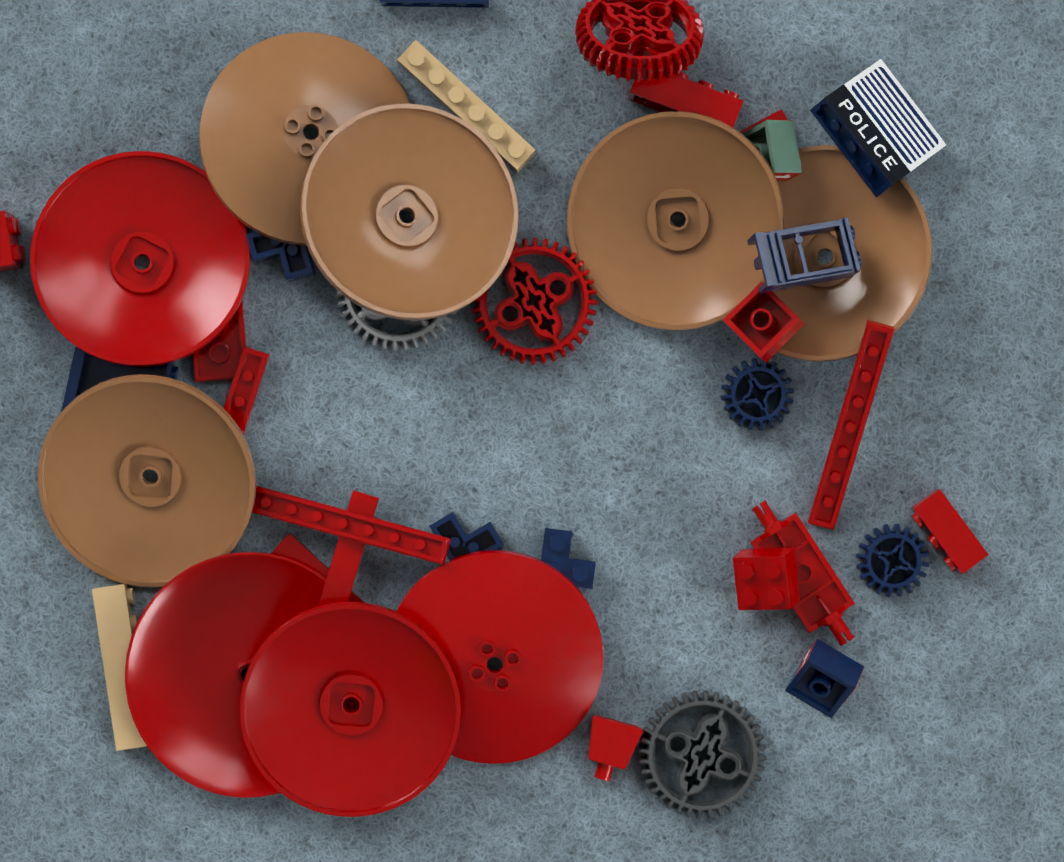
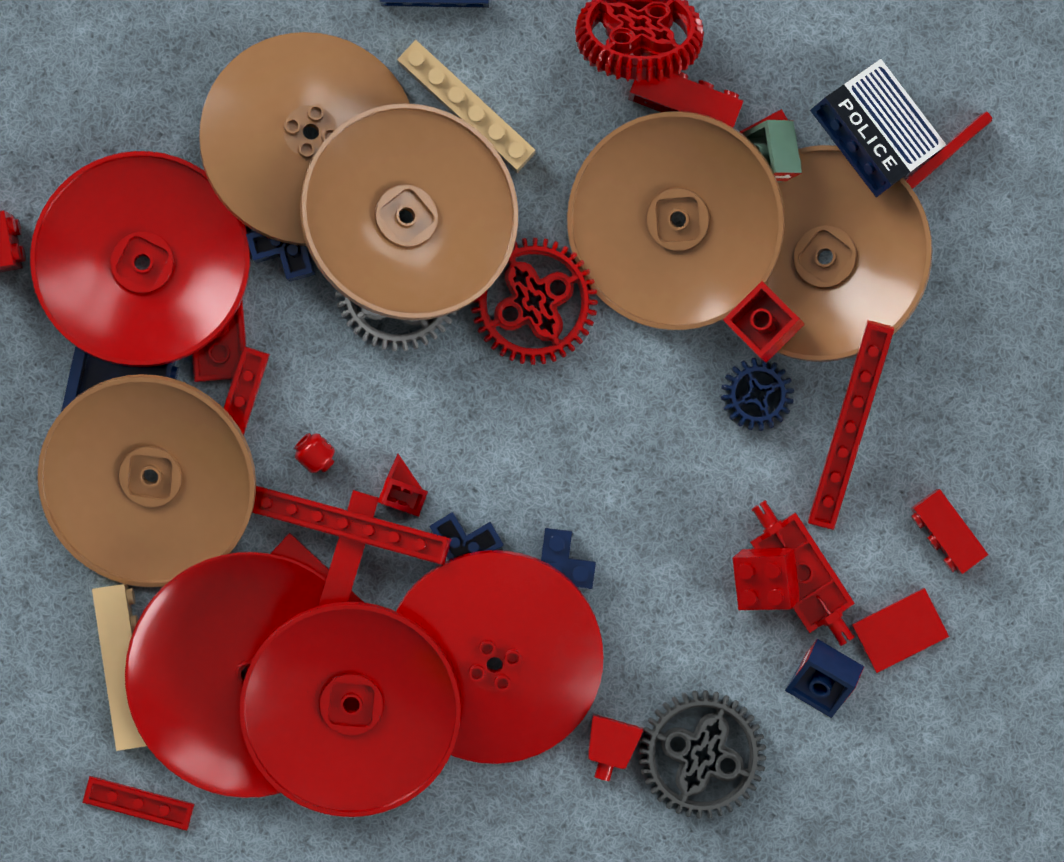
dark blue door [747,217,862,293] -> none
dark blue gear [855,524,929,597] -> none
none -> red tile [82,776,195,831]
none -> red head [294,433,335,473]
none -> red slope [378,454,428,517]
none -> red tile [851,588,949,673]
none -> red tile [905,111,993,189]

